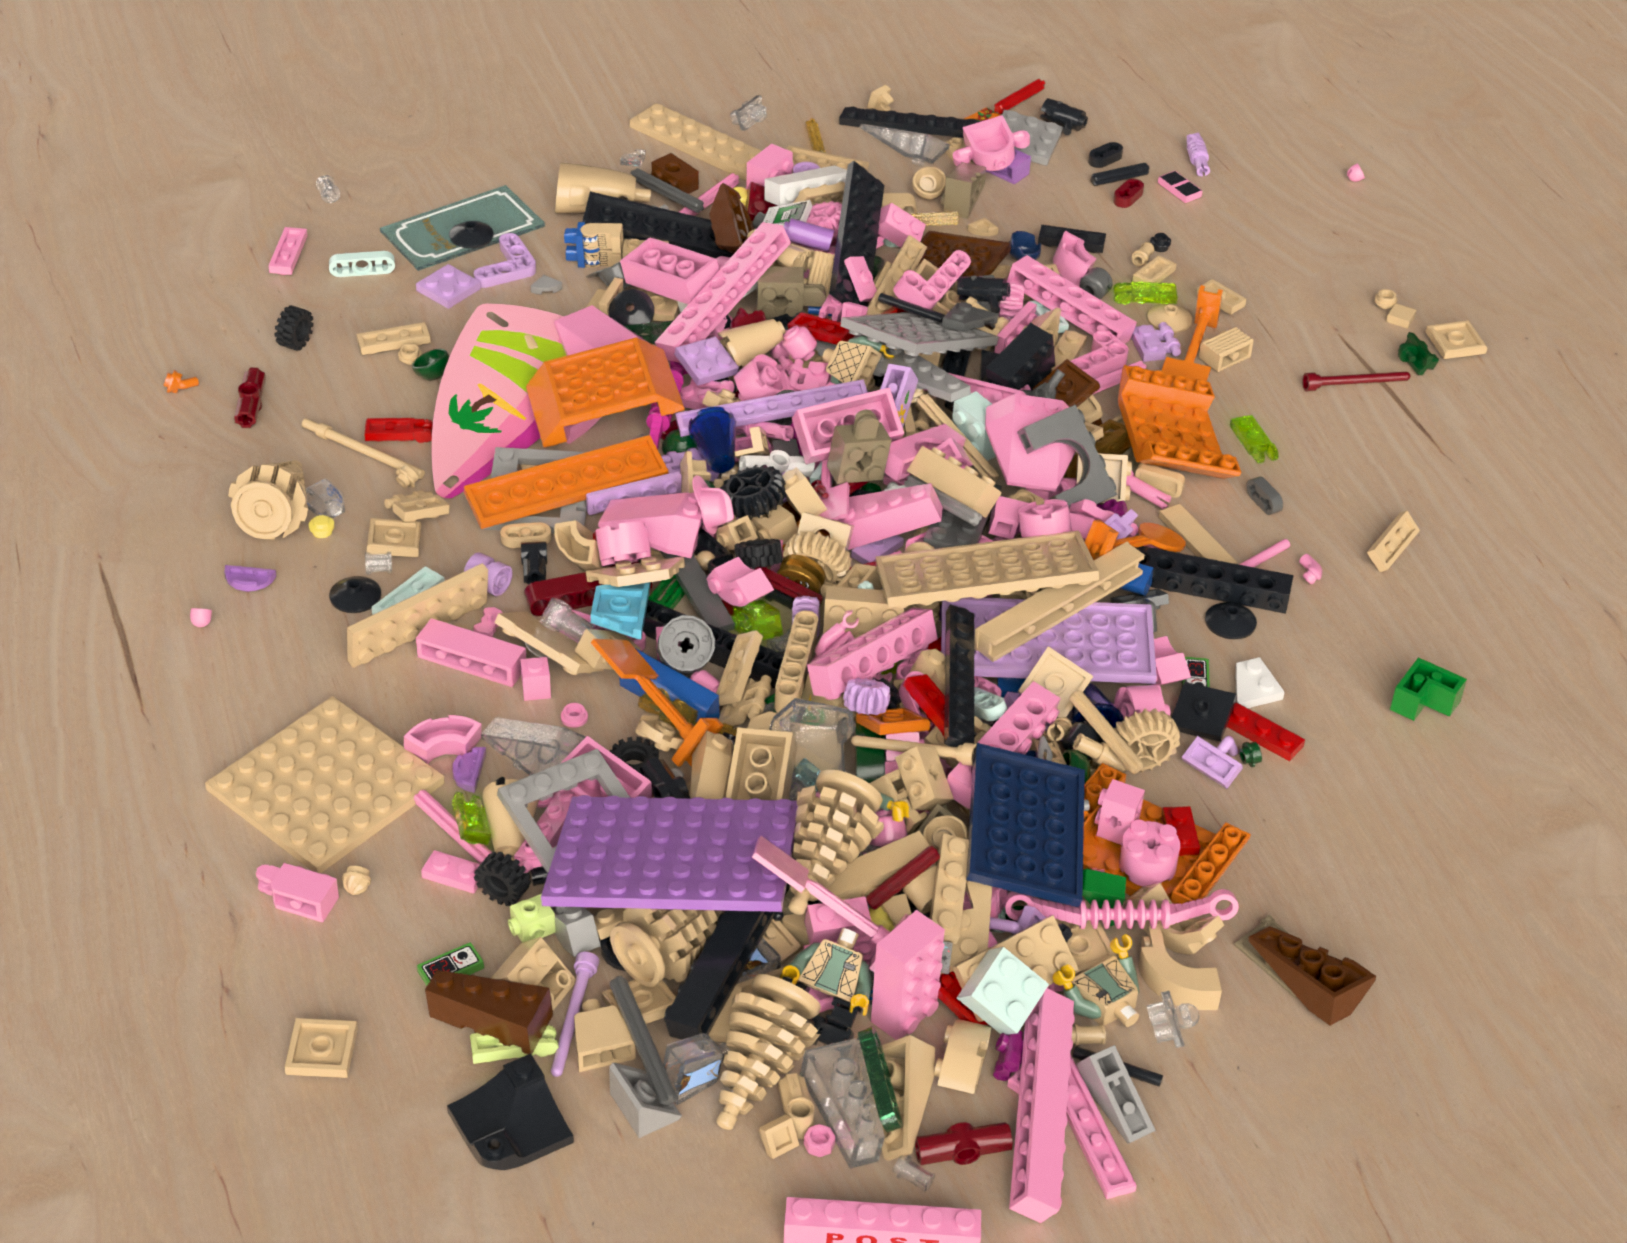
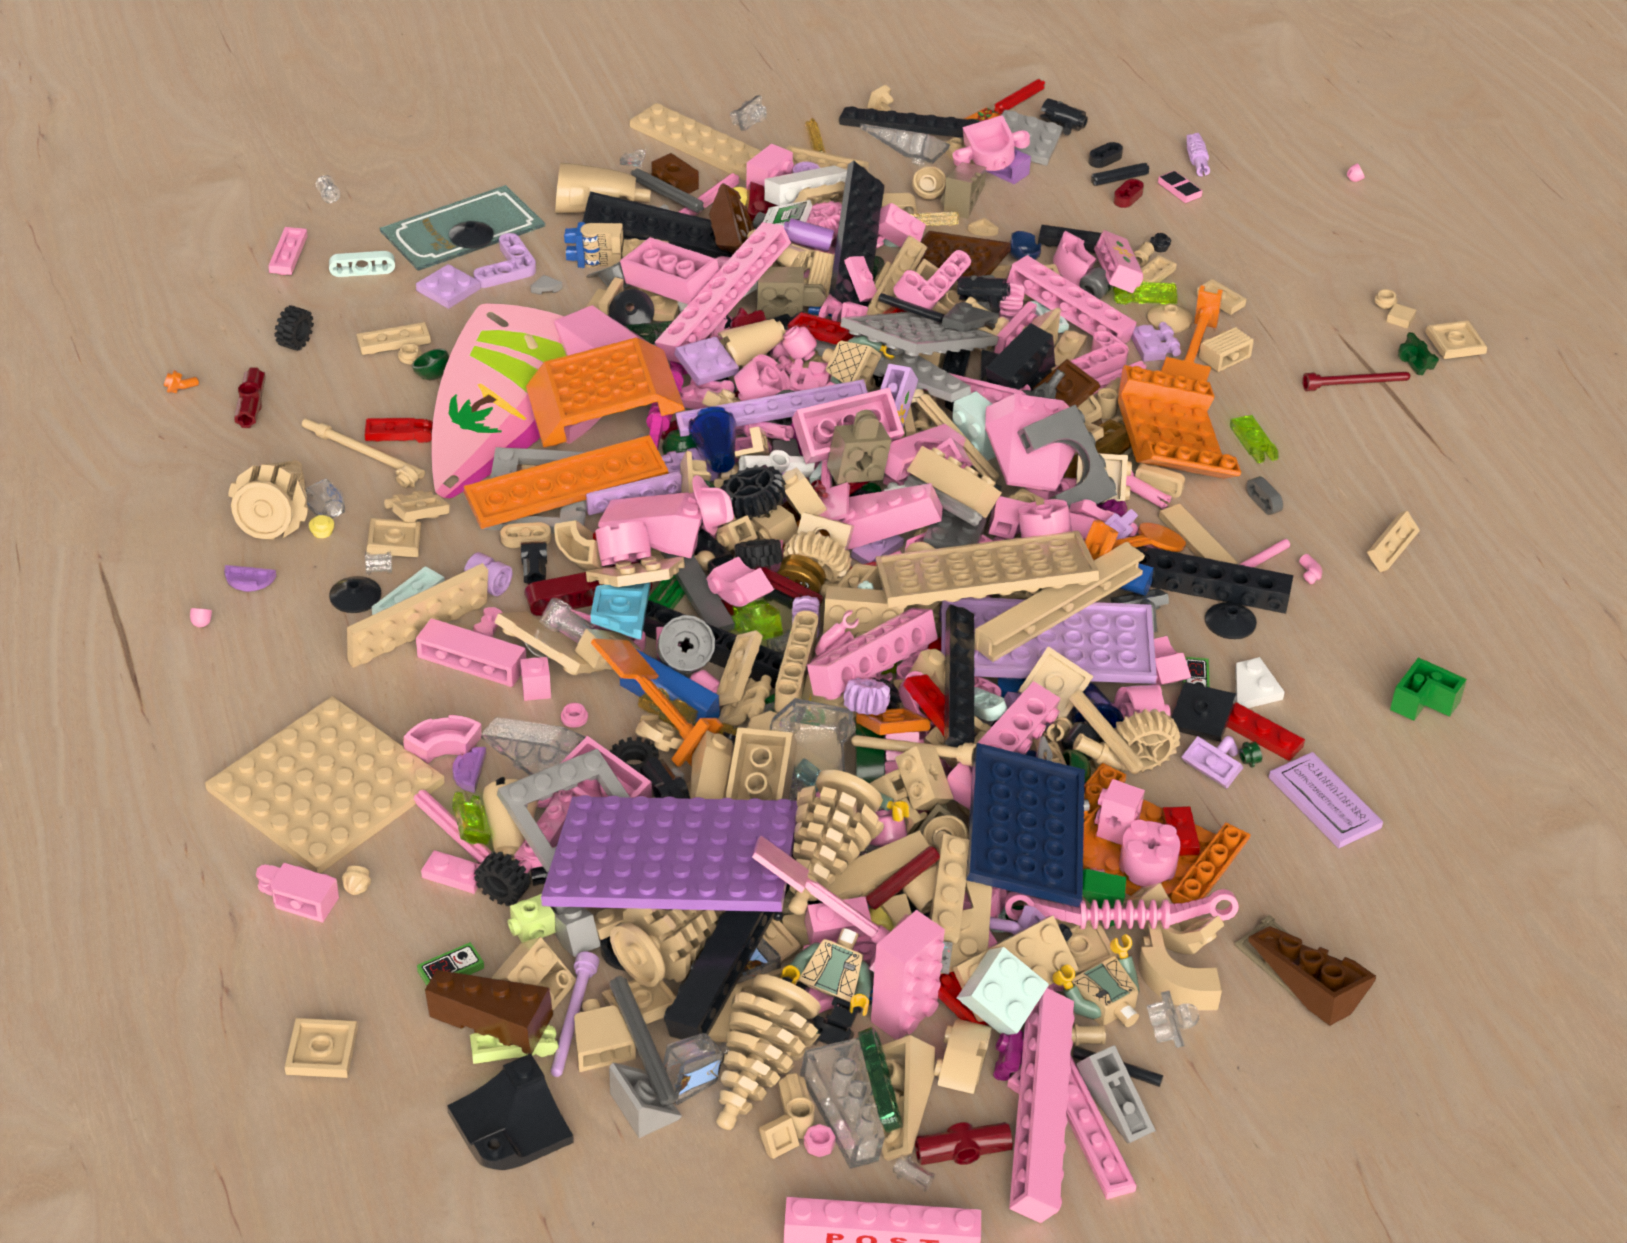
none -> bright pink brick [1094,230,1143,293]
none -> tan piece [1097,377,1121,419]
none -> lavender tile [1269,752,1383,849]

